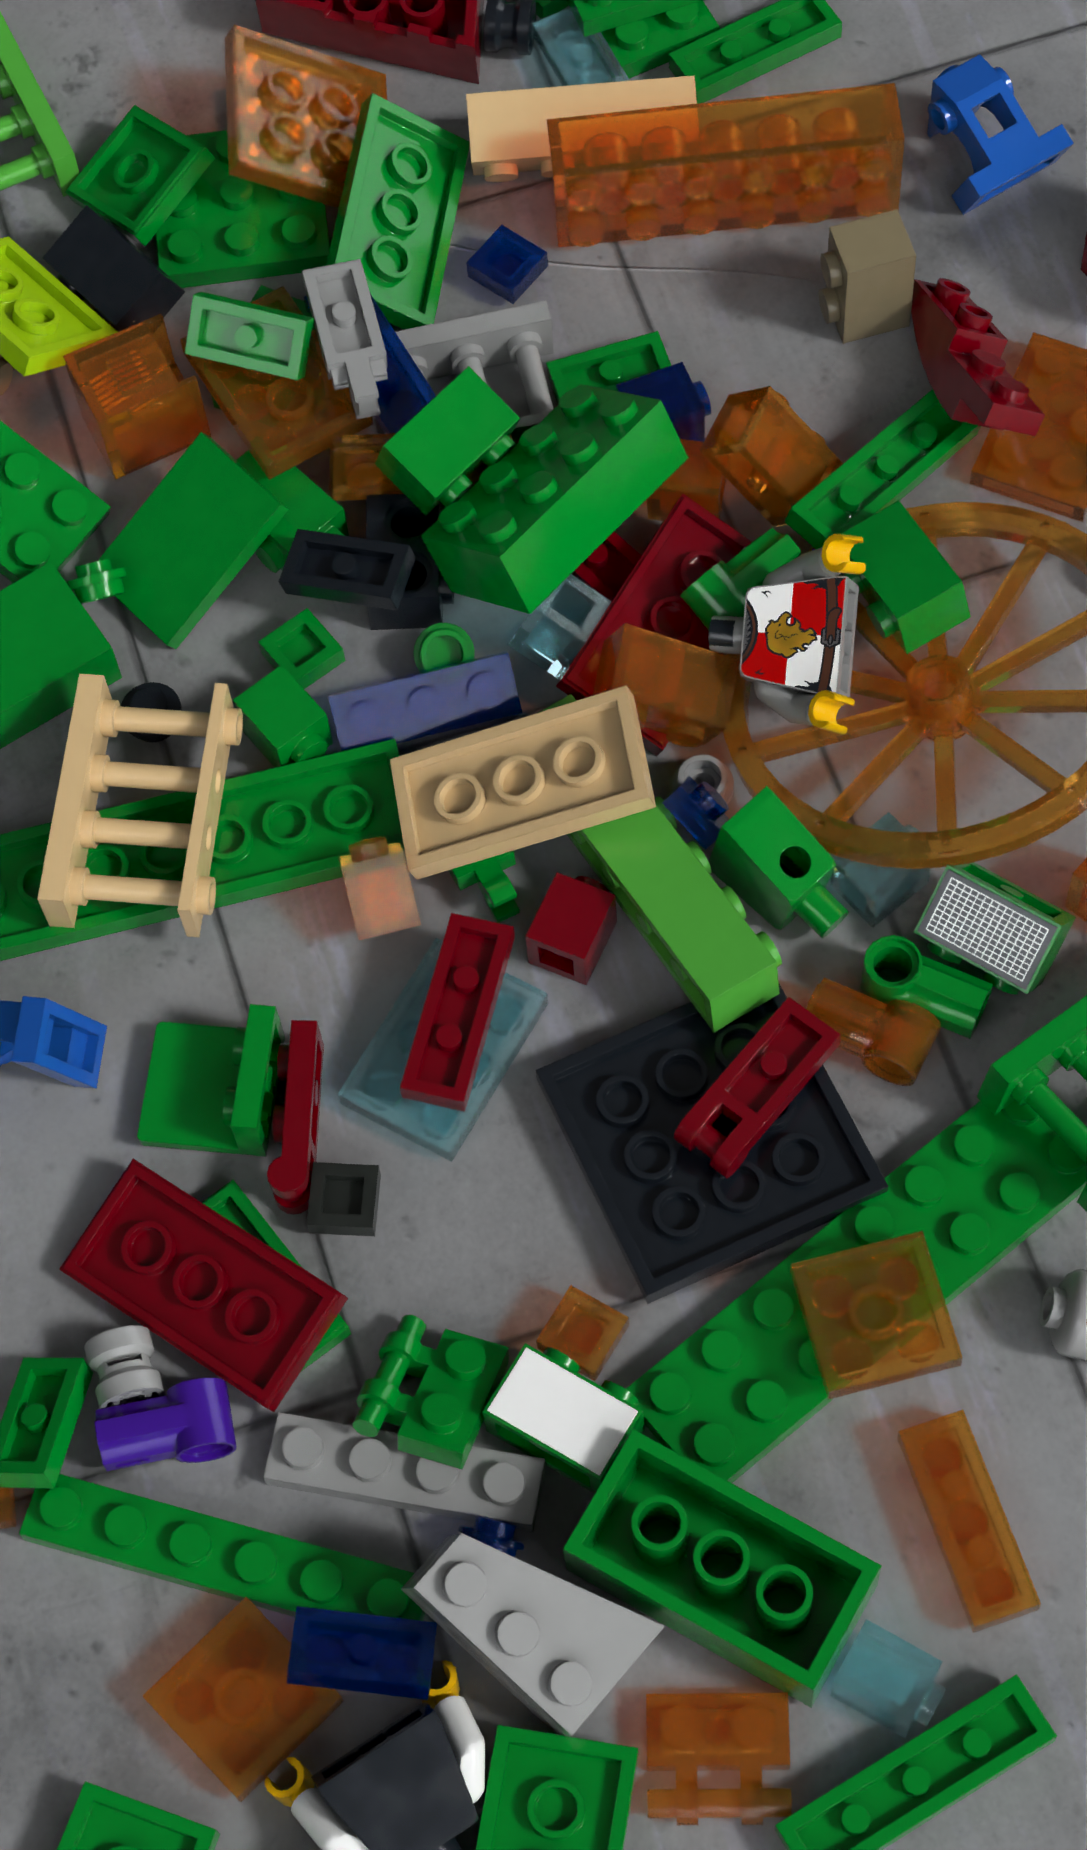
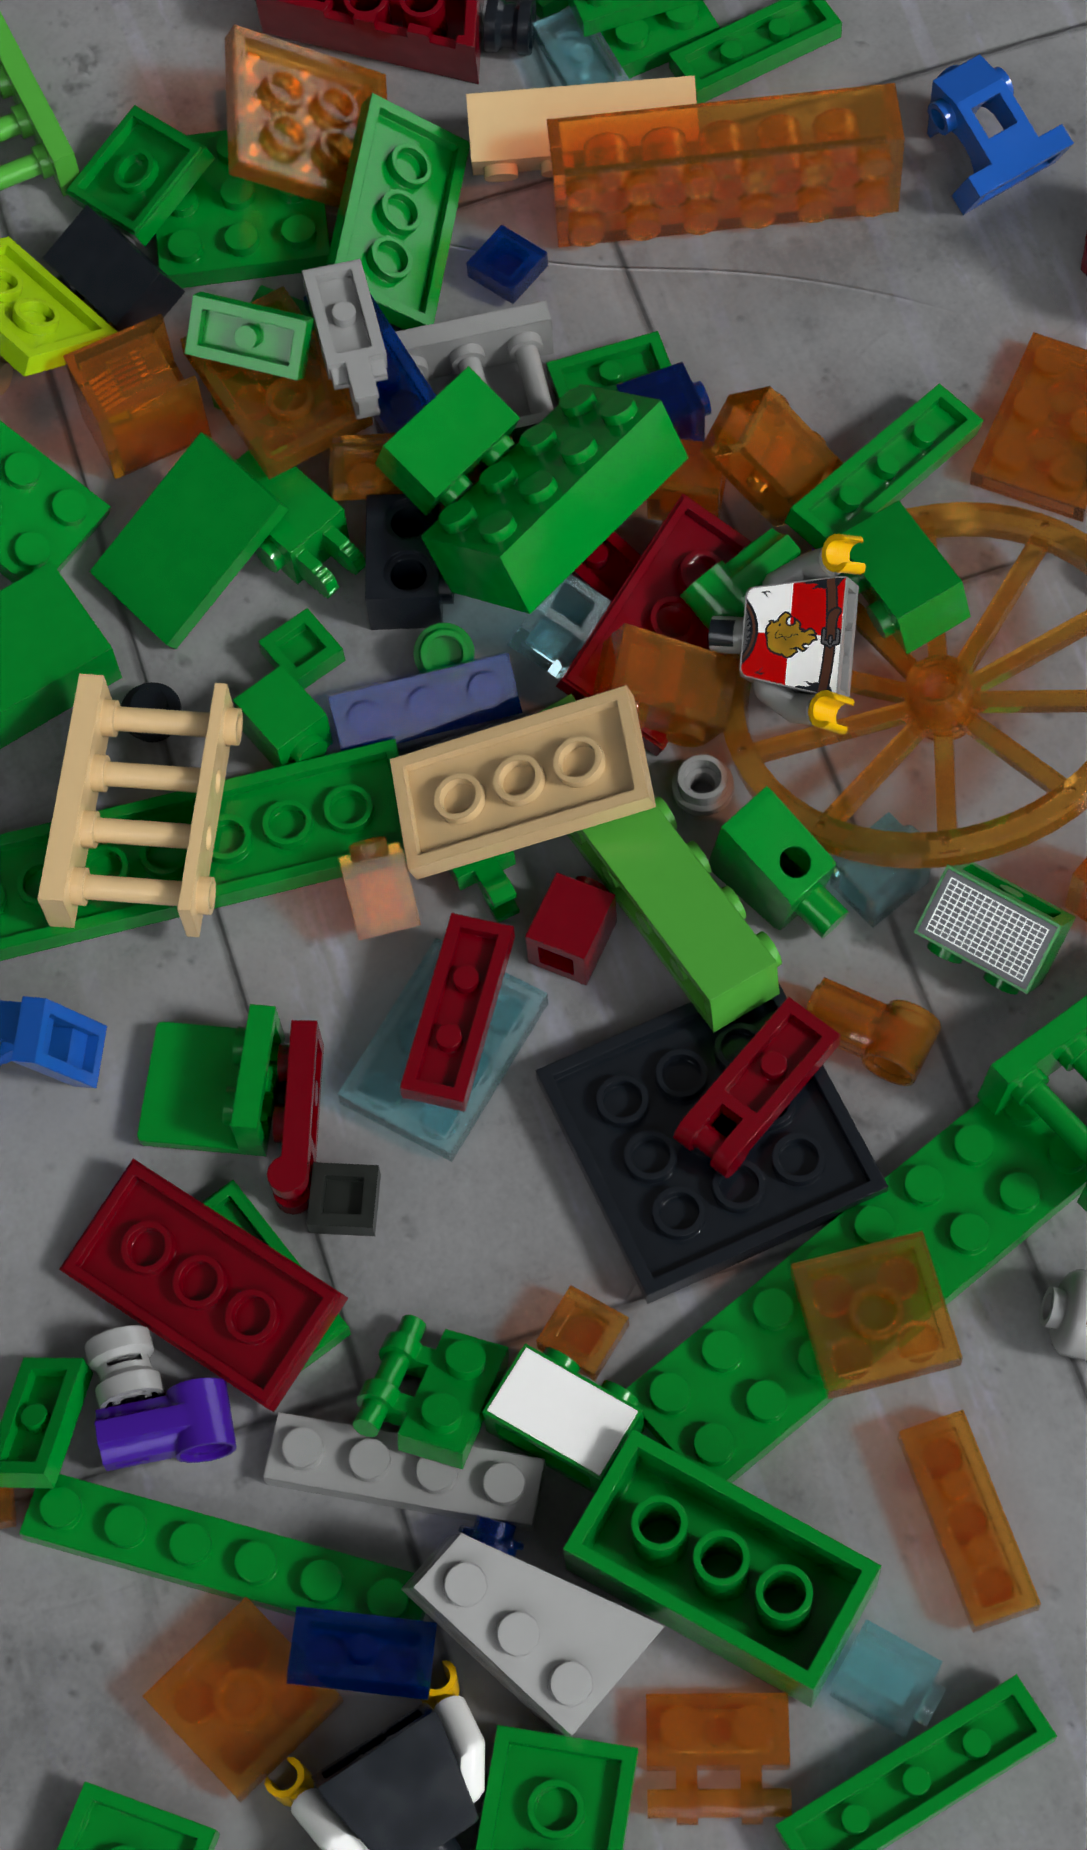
green plate [66,559,127,604] -> none
black plate [278,529,416,611] -> none
clear blue plate [662,776,729,850] -> none
dark tan brick [819,209,916,344] -> none
green piece [860,935,993,1039] -> none
dark red slope [911,278,1045,436] -> none

